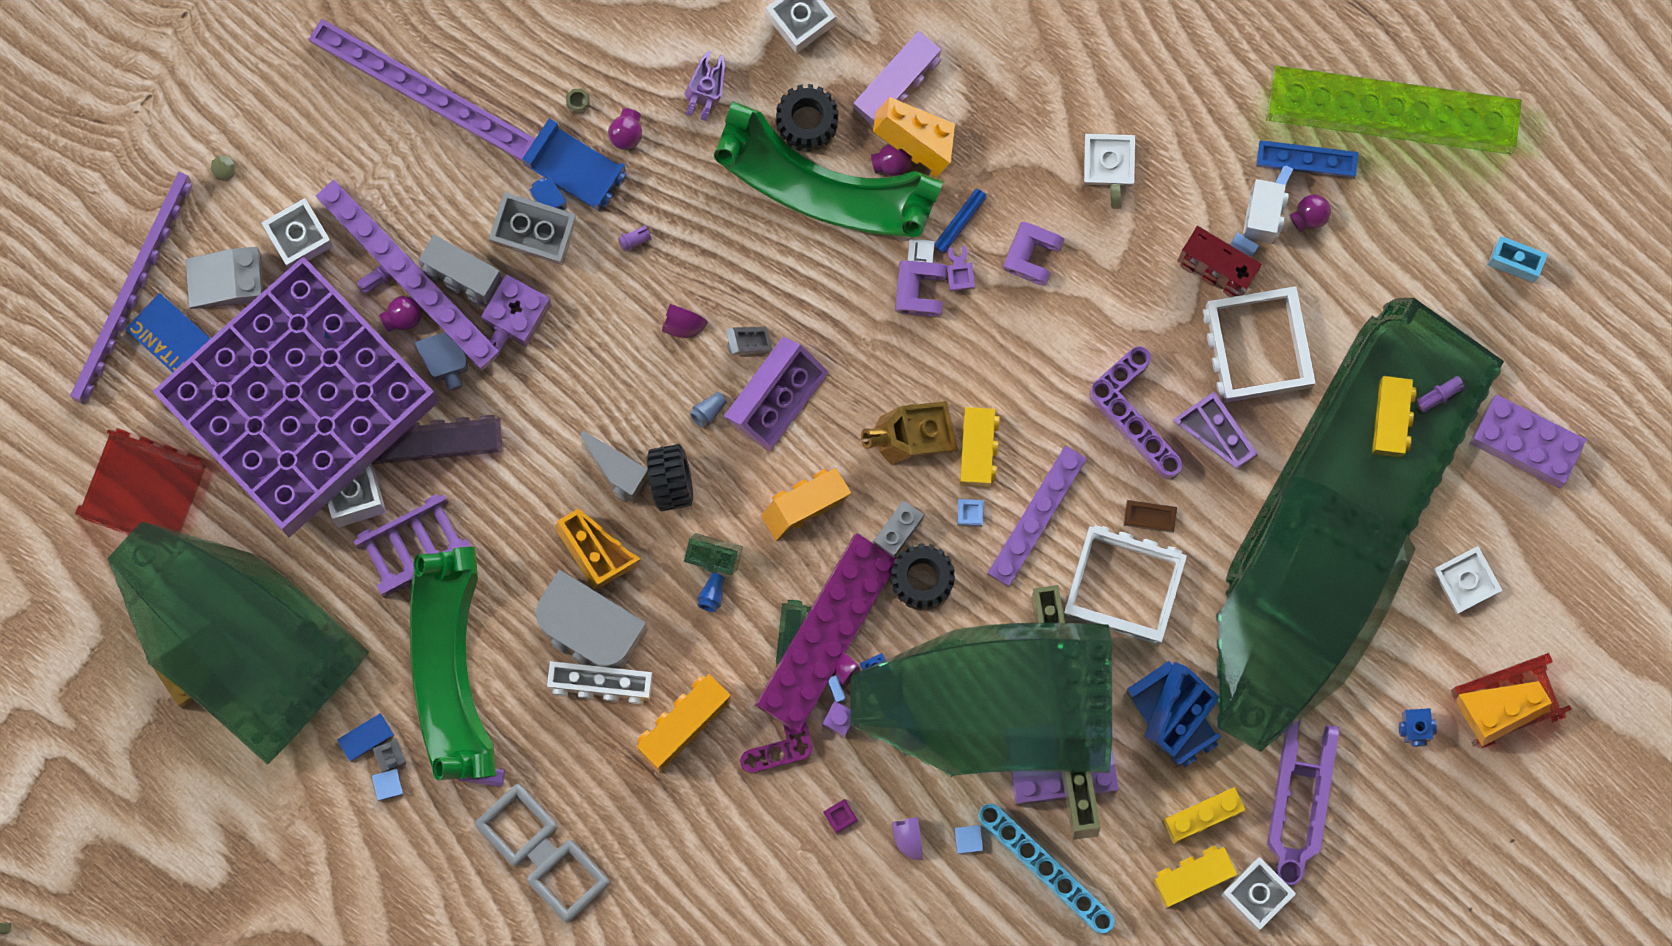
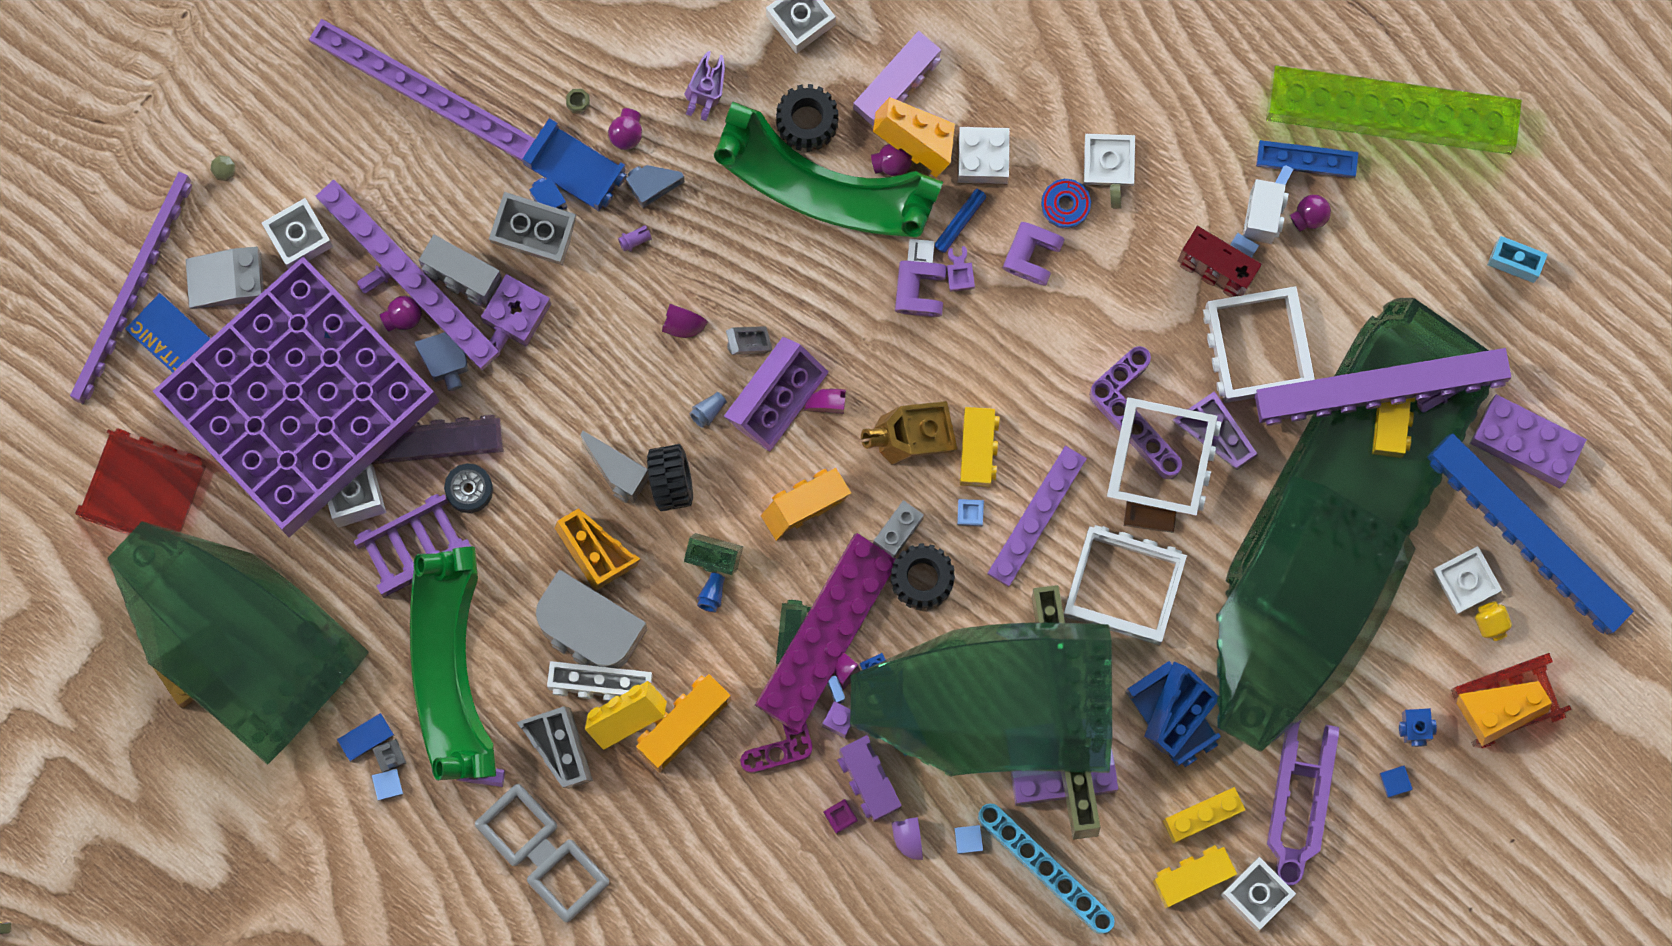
none -> wheel [444,463,493,513]
none -> light grey wedge [517,706,593,789]
none -> yellow brick [585,681,667,750]
none -> sand blue slope [626,165,685,208]
none -> magenta brick [804,388,846,414]
none -> medium lavender wedge [837,735,902,822]
none -> white brick [958,127,1009,184]
none -> blue tile [1041,178,1091,228]
none -> white window [1107,397,1221,515]
none -> medium lavender brick [1254,348,1511,426]
none -> blue tile [1379,765,1413,798]
none -> blue brick [1427,434,1634,634]
none -> yellow head [1475,602,1512,641]

